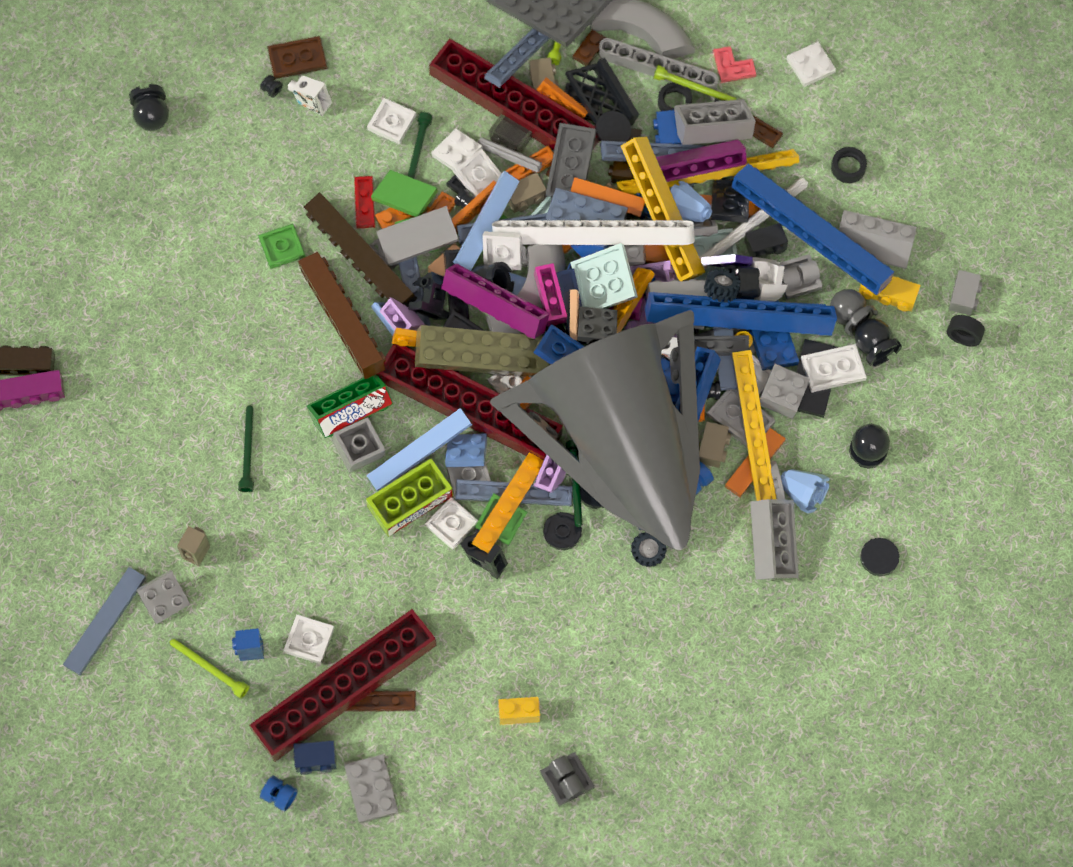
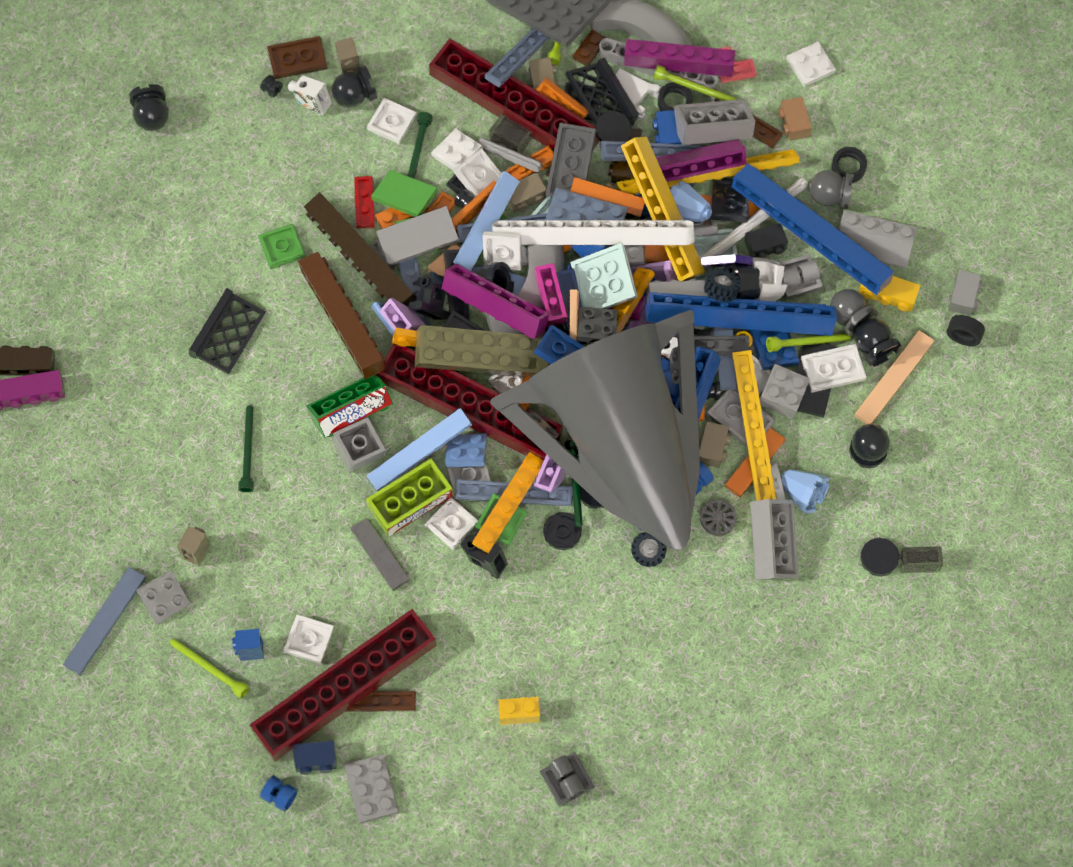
none -> black fence [189,288,266,375]
none -> black tile [331,66,377,108]
none -> dark tan brick [335,37,360,73]
none -> flat silver tile [350,518,409,591]
none -> white flag [615,69,661,120]
none -> magenta brick [624,39,736,77]
none -> flat silver wheel [700,500,737,536]
none -> lime piece [766,333,851,352]
none -> medium nougat brick [778,97,812,141]
none -> dark grey tile [809,170,854,210]
none -> light nougat tile [854,330,935,424]
none -> clear smoke brick [899,546,943,573]

